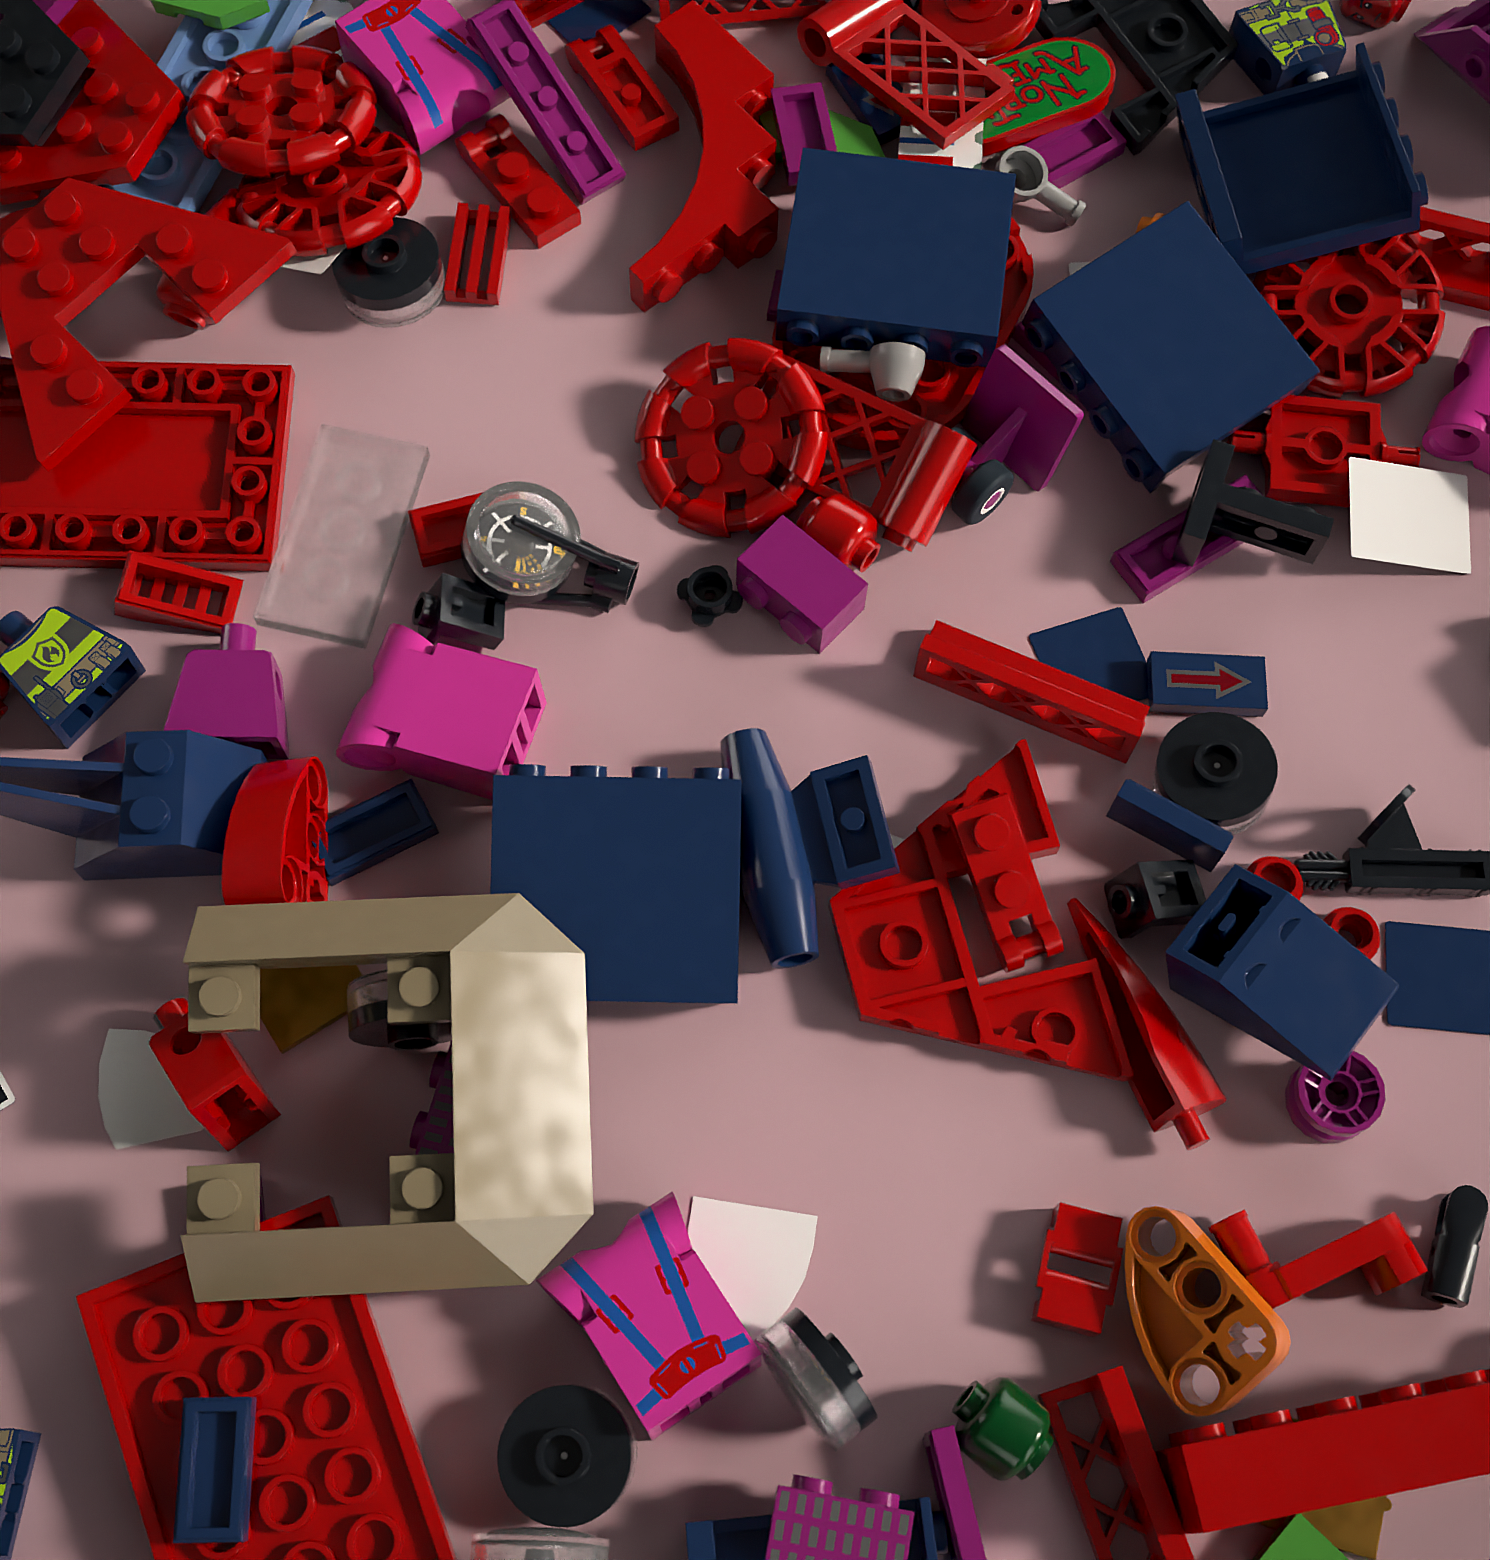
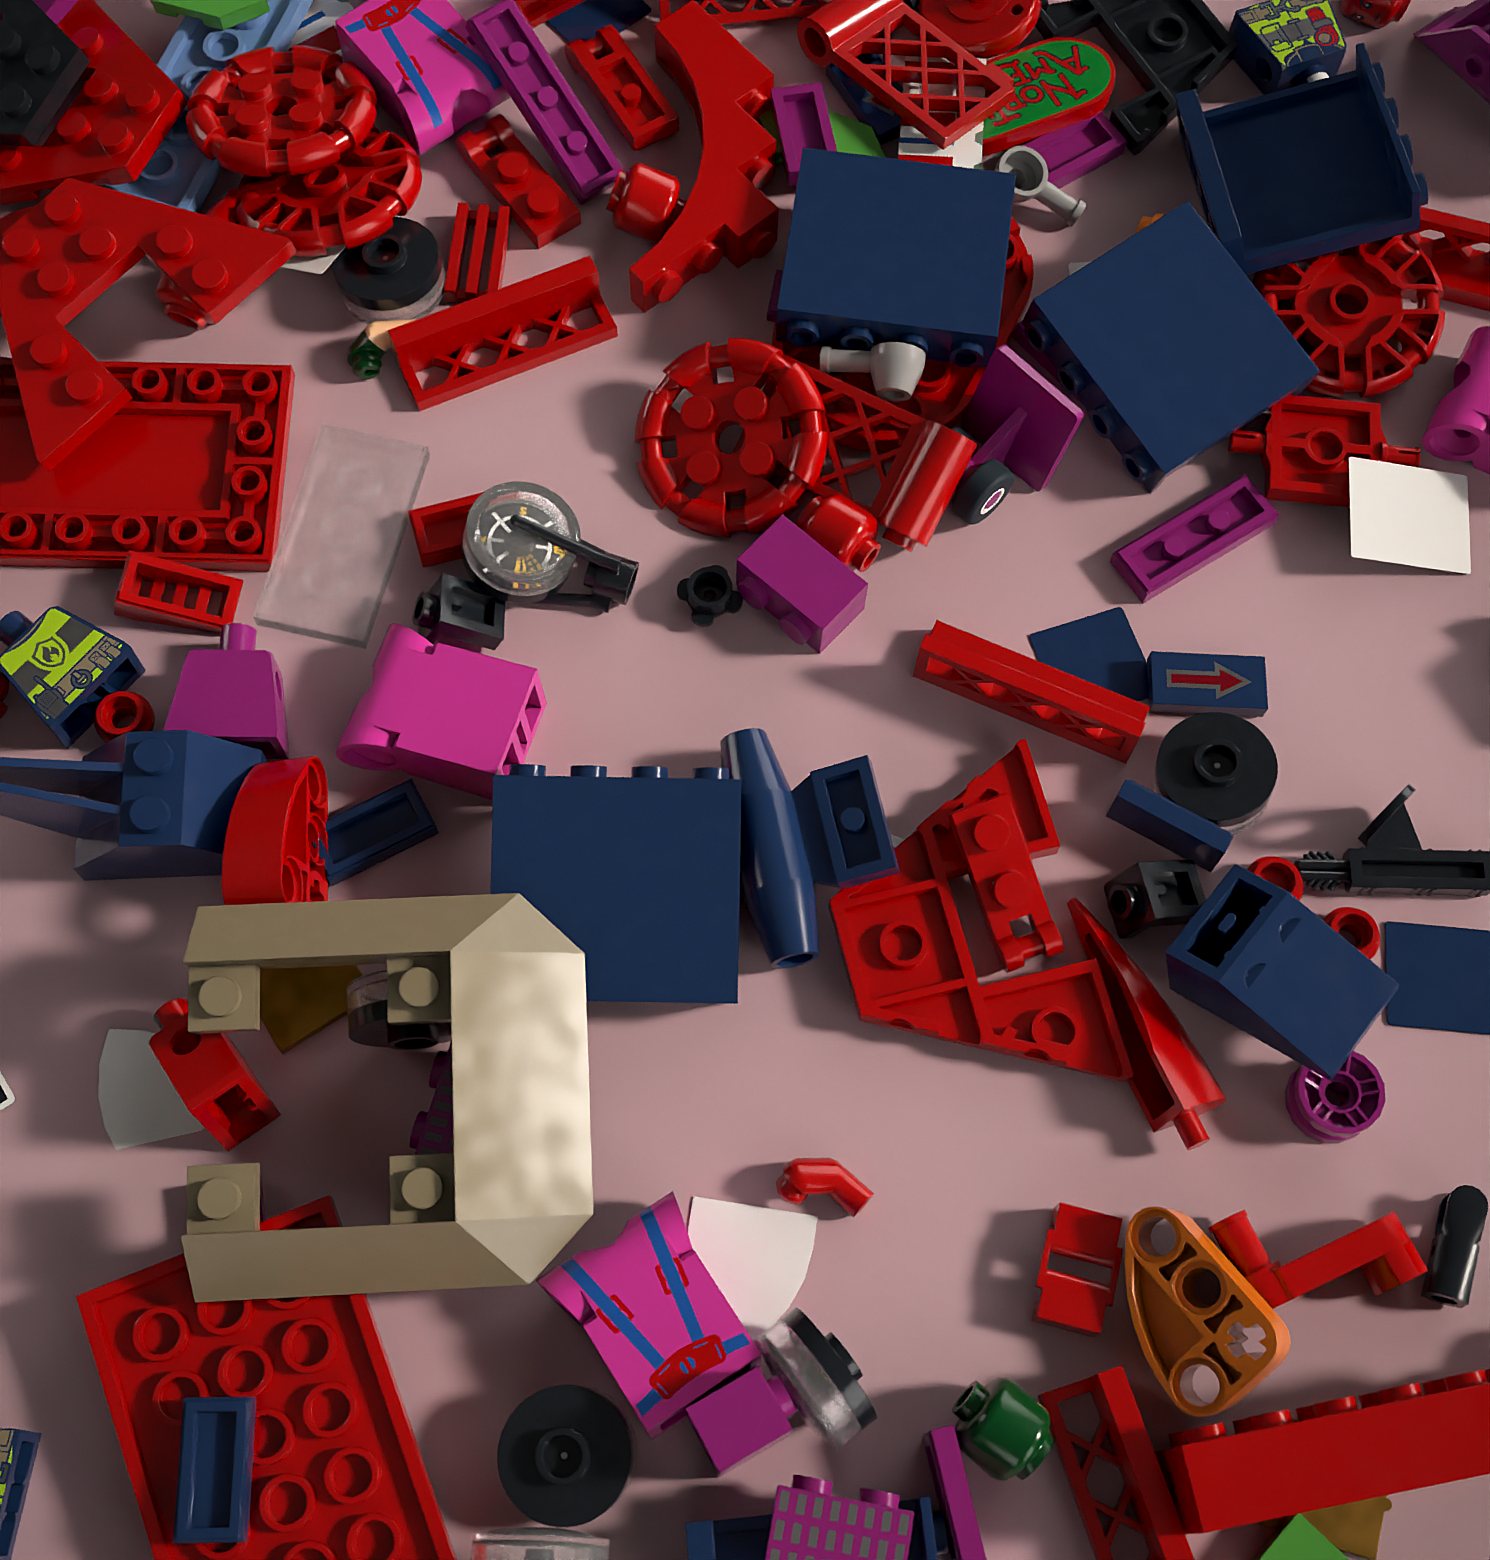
black bracket [1171,439,1334,567] -> none
none -> red plate [94,691,155,743]
none -> dark green arm [347,319,417,379]
none -> red fence [388,256,618,412]
none -> red head [606,163,687,242]
none -> magenta brick [686,1367,796,1477]
none -> red arm [776,1157,874,1218]

